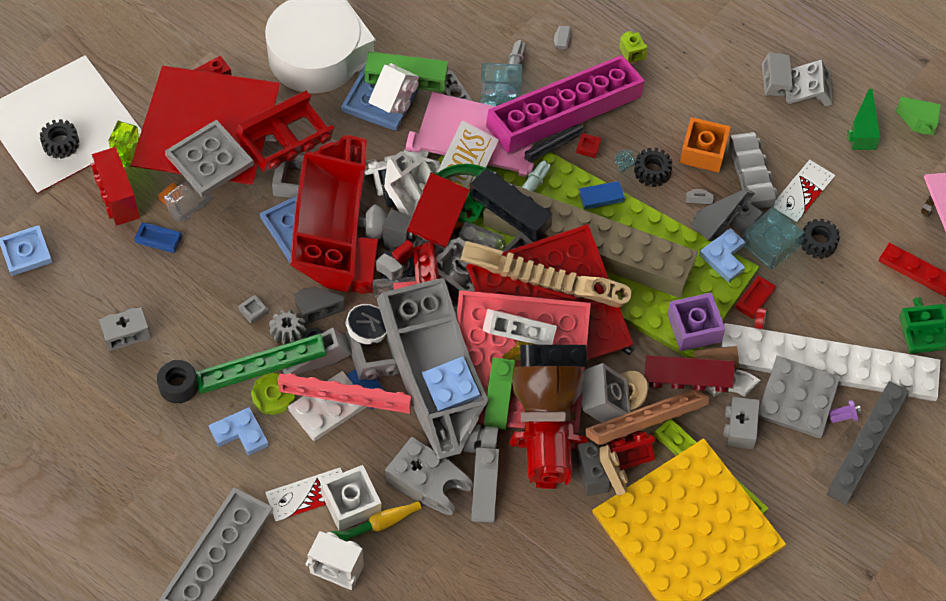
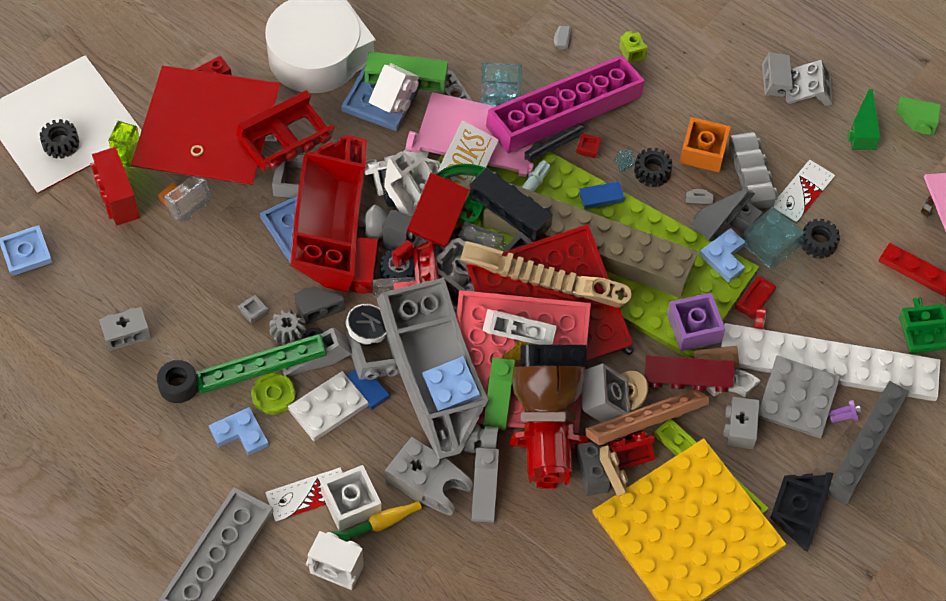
blue tile [134,222,182,253] -> none
light grey plate [165,120,254,197] -> none
coral plate [278,373,411,414] -> none
light grey piece [376,253,403,281] -> none
light grey axle [506,40,526,77] -> none
none -> black wing [770,472,834,552]

